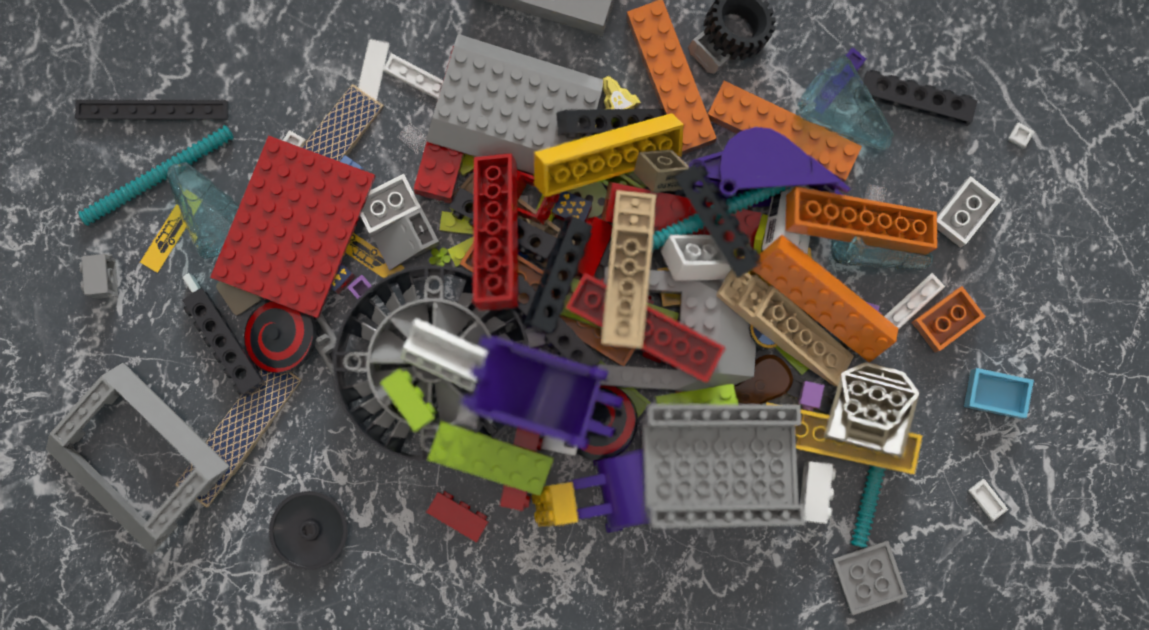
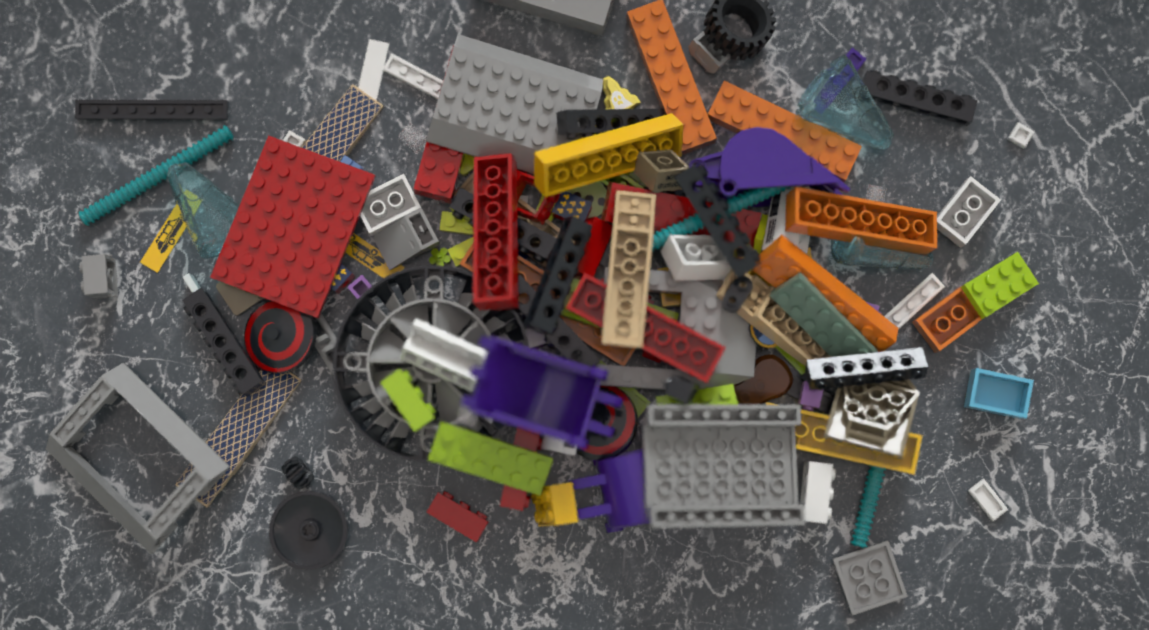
none -> black gear [281,456,314,490]
none -> black brick [664,375,700,404]
none -> black plate [722,276,753,313]
none -> sand green plate [770,272,878,357]
none -> brick [805,347,928,390]
none -> lime plate [961,252,1039,319]

